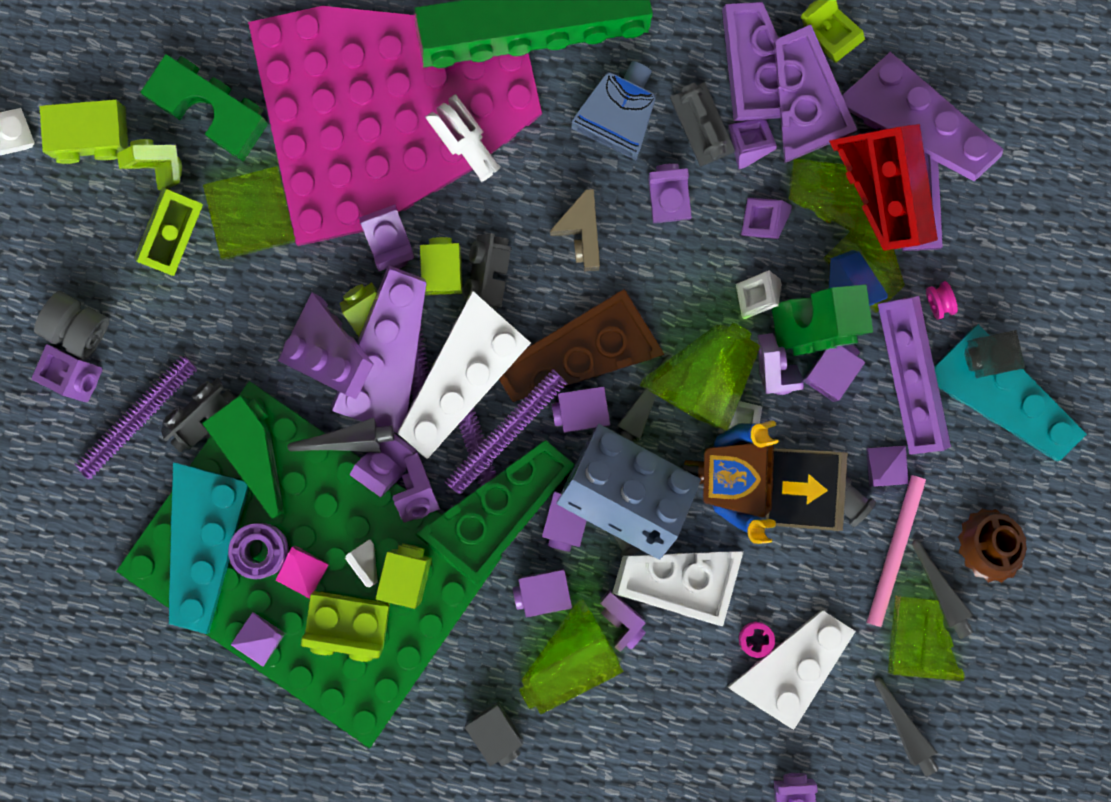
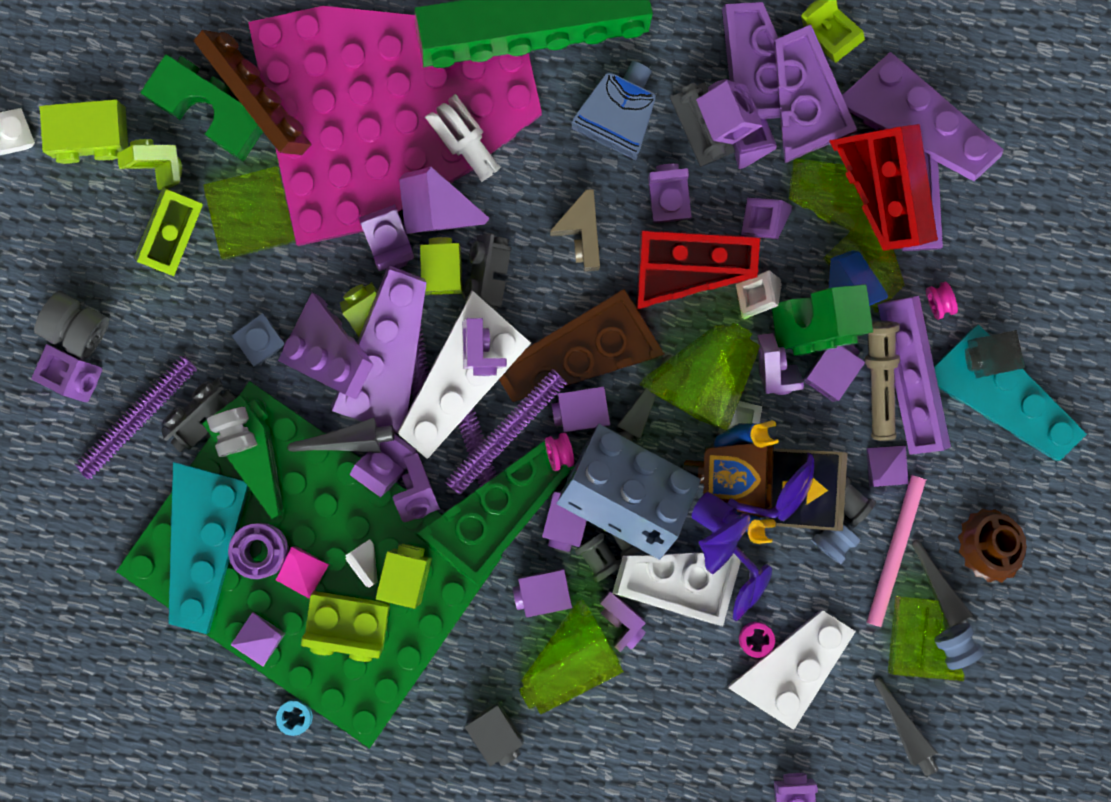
none -> reddish brown plate [193,30,312,155]
none -> light grey wheel [207,407,257,457]
none -> sand blue plate [231,313,285,367]
none -> medium azure bush [276,699,313,736]
none -> medium lavender slope [399,167,489,234]
none -> medium lavender bracket [462,318,507,376]
none -> dark pink bush [545,433,574,471]
none -> dark grey bush [574,532,622,583]
none -> red wedge [636,230,760,309]
none -> dark purple plant [691,453,814,622]
none -> medium lavender brick [696,79,763,144]
none -> sand blue wheel [811,525,861,565]
none -> dark tan pin [865,321,900,441]
none -> sand blue wheel [934,623,984,670]

